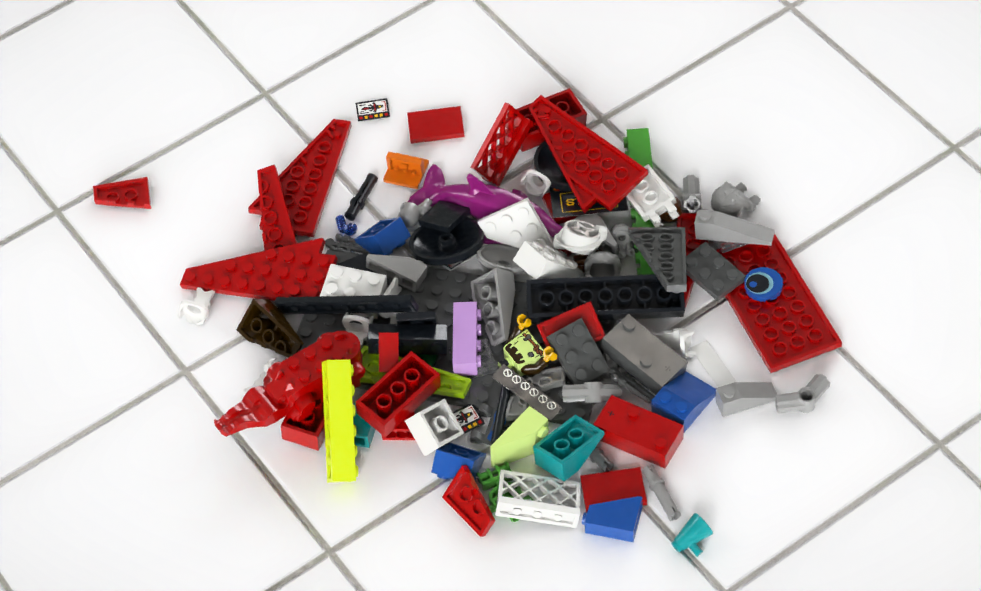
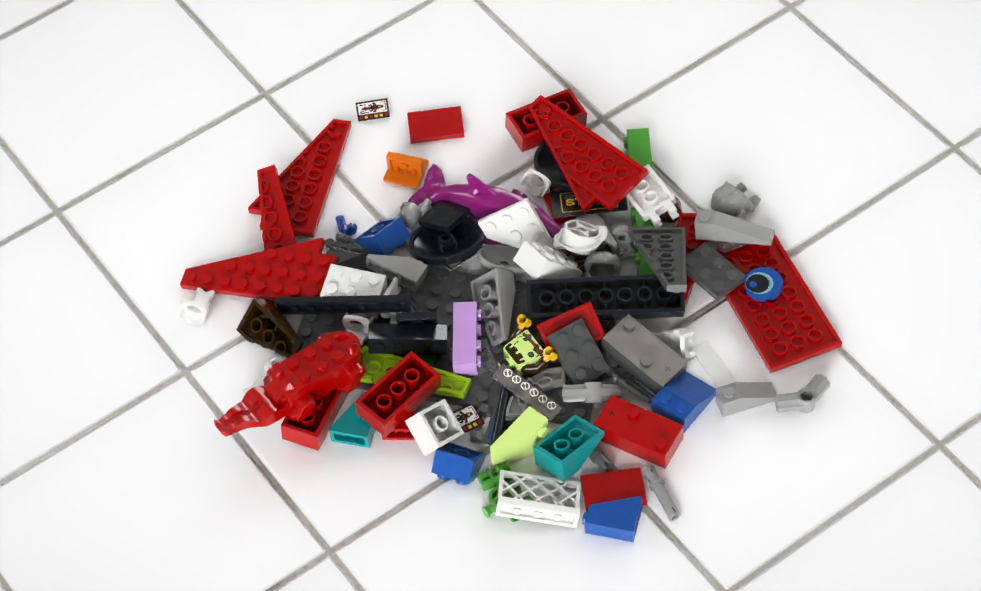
red wing [93,177,151,209] -> none
neon yellow brick [322,360,358,483] -> none
black pin [344,173,378,221] -> none
red tile [379,332,399,372] -> none
red wing [442,465,496,537] -> none
red fence [470,102,534,187] -> none
teal piece [671,513,713,557] -> none
light grey piece [682,175,701,213] -> none

